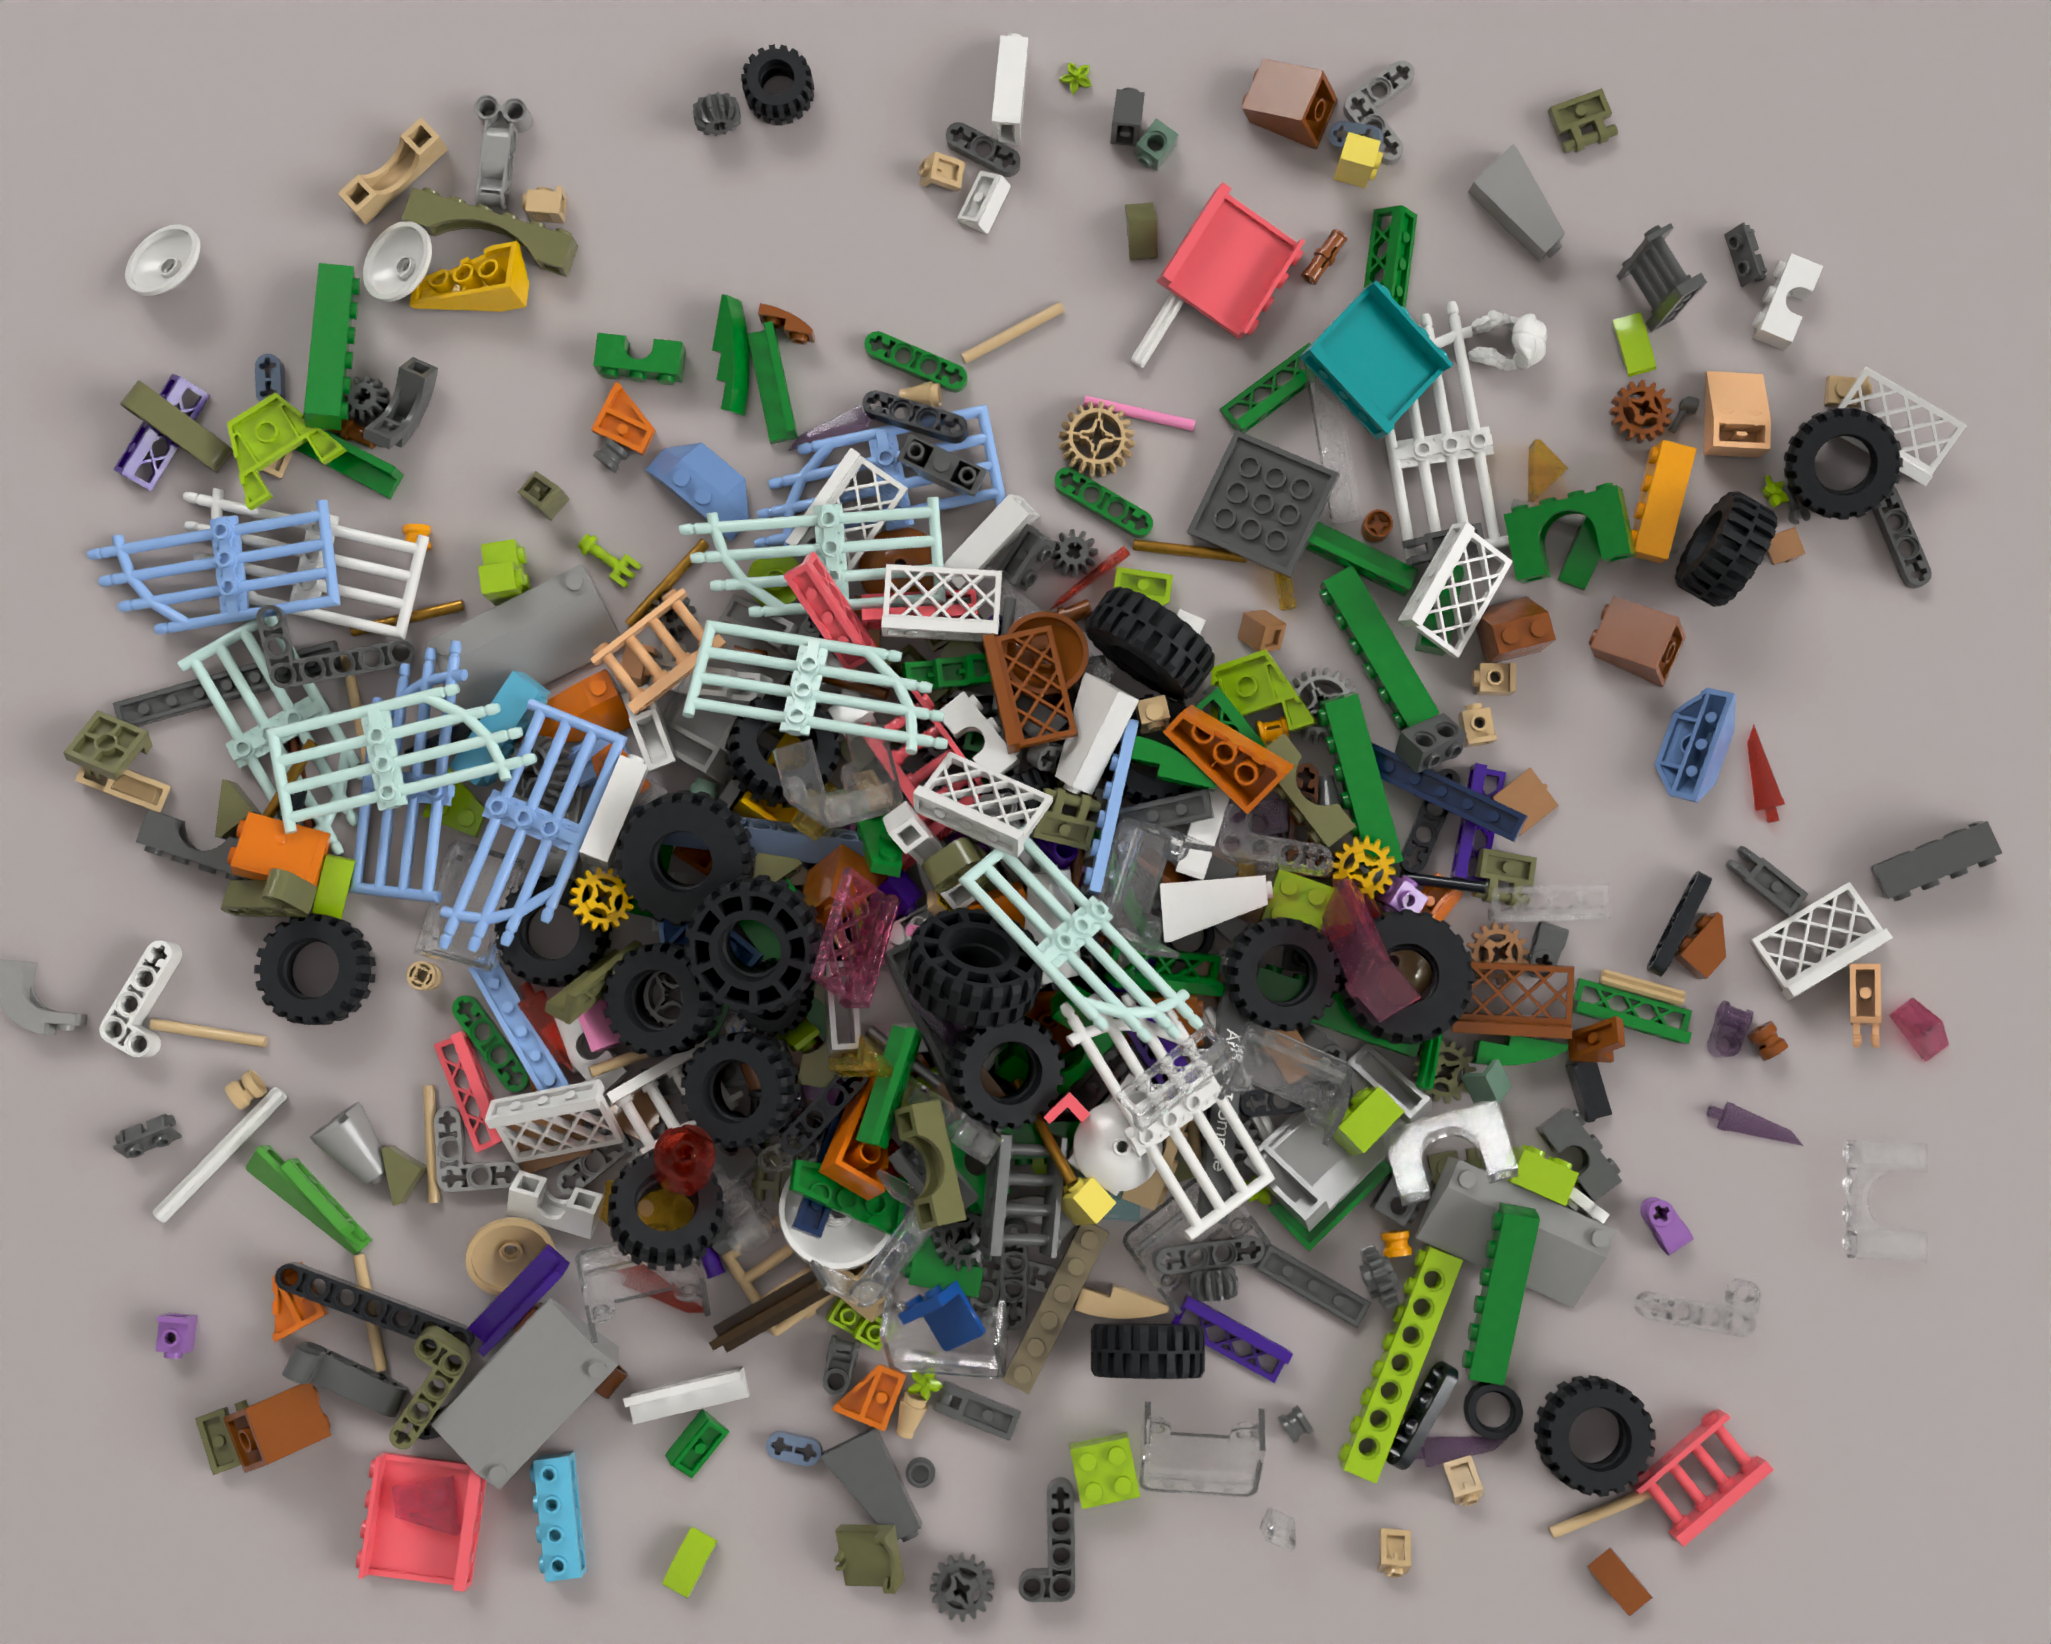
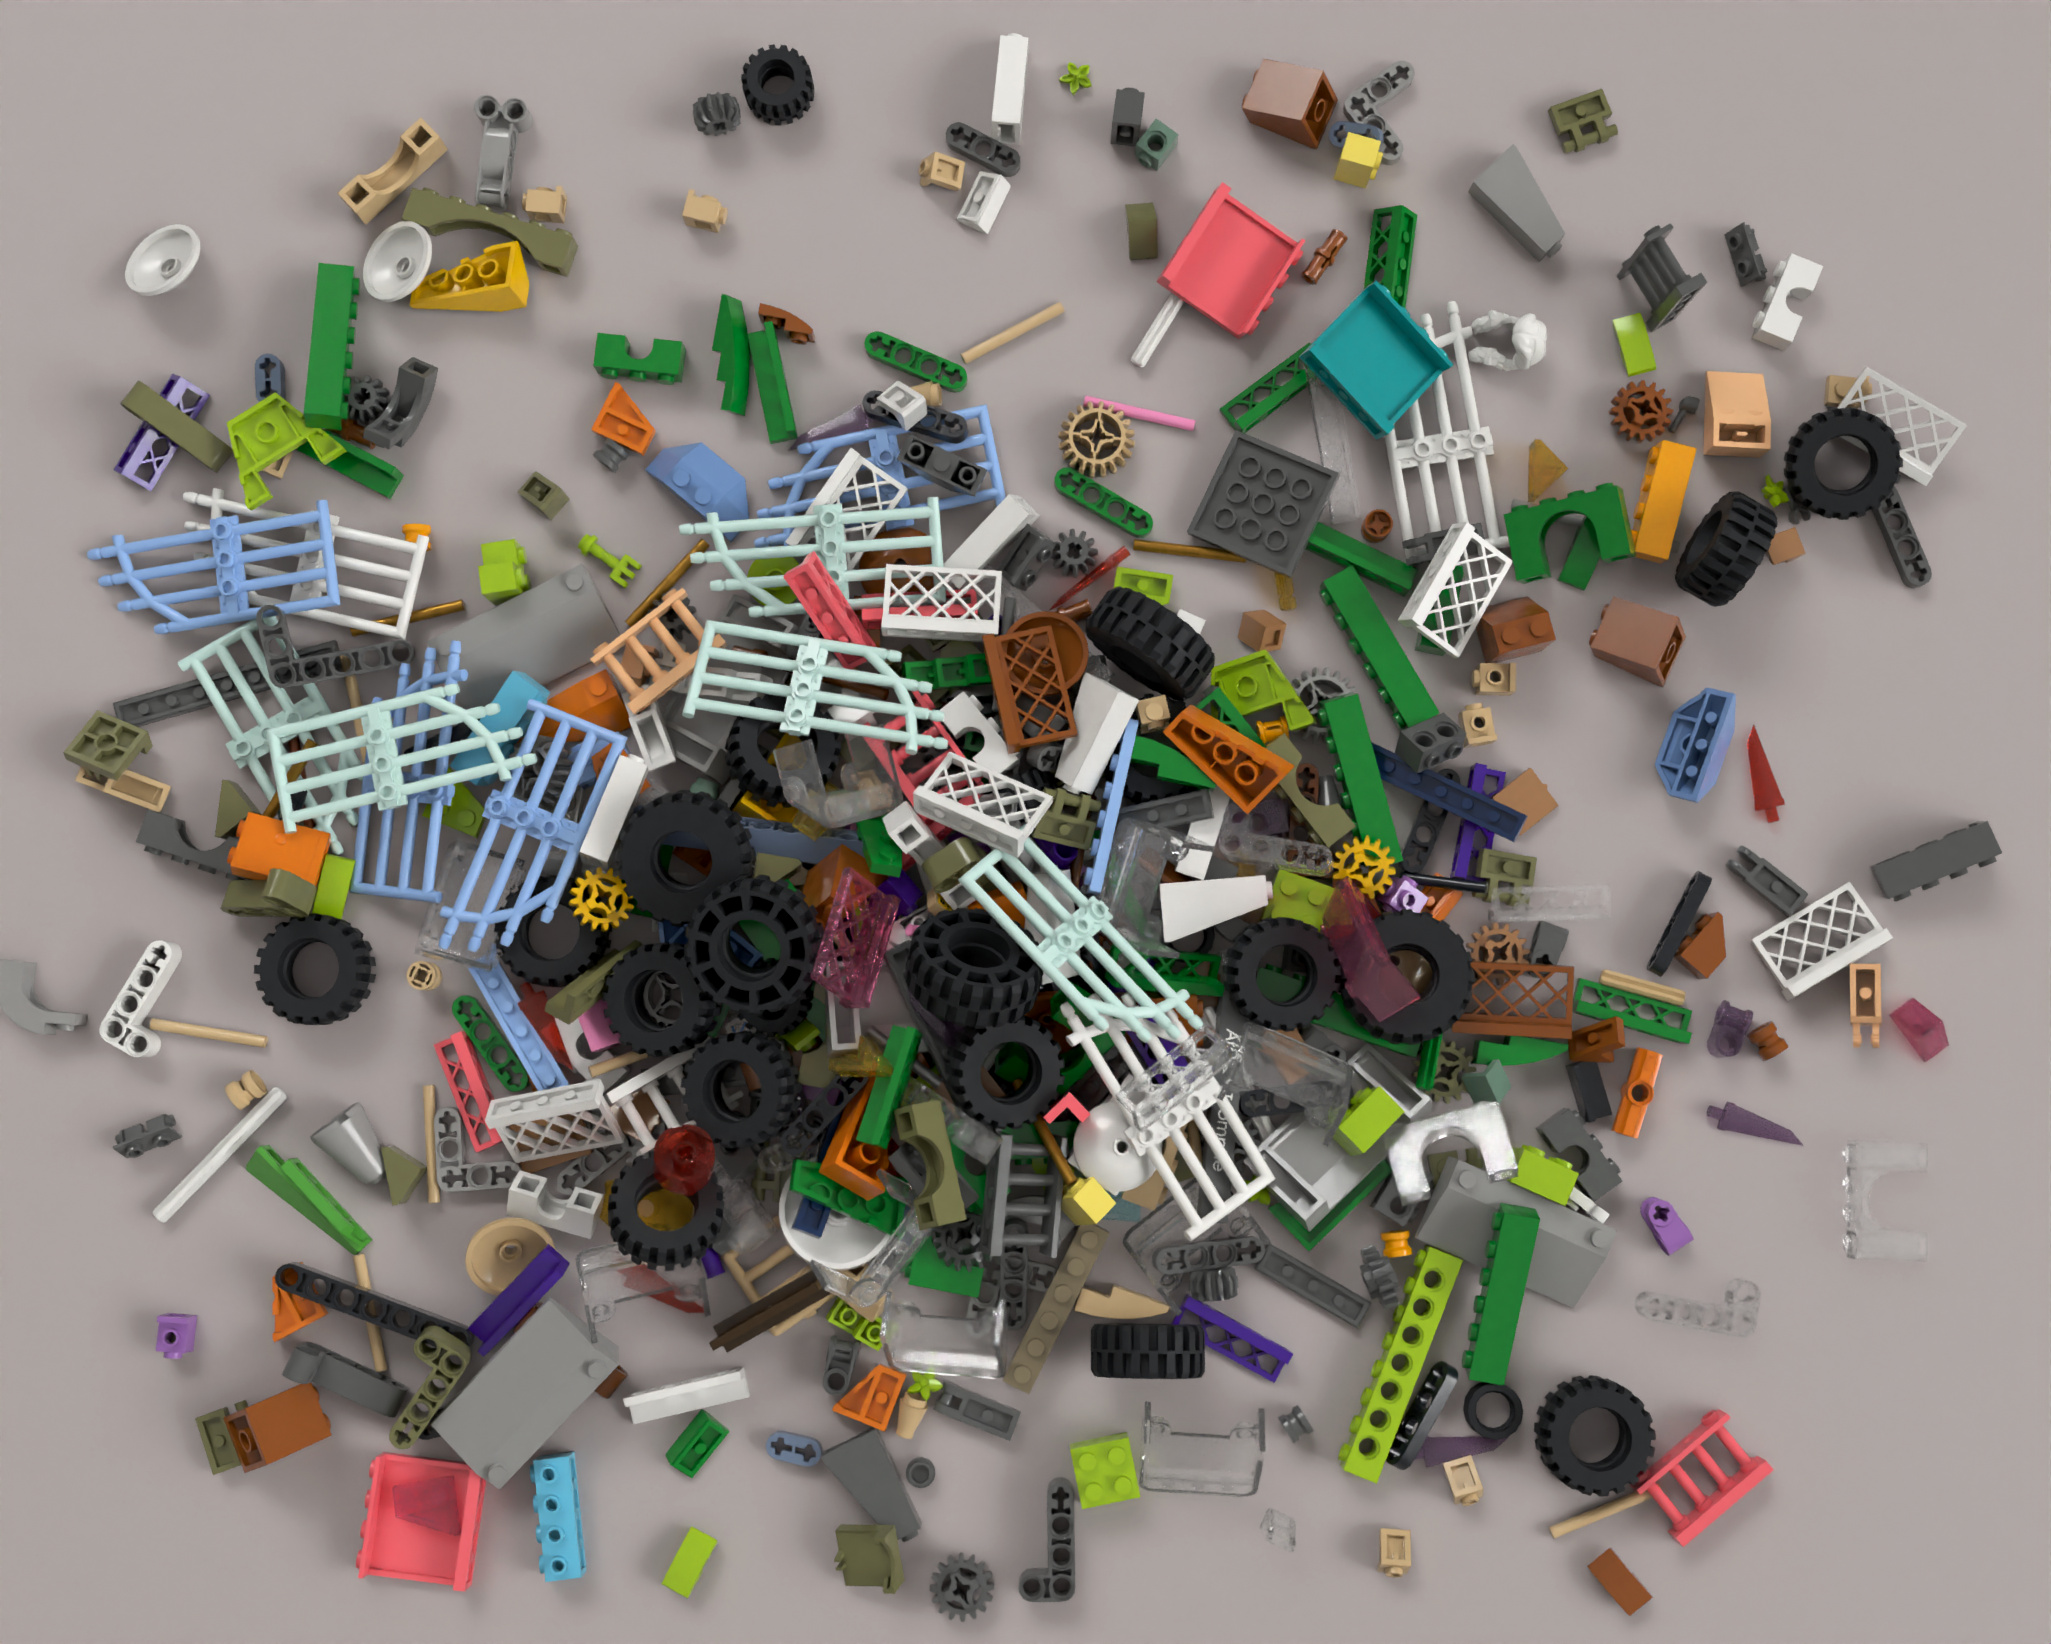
blue bracket [898,1280,985,1352] -> none
none -> tan brick [682,189,728,233]
none -> white slope [877,381,927,431]
none -> orange piece [1611,1047,1663,1139]

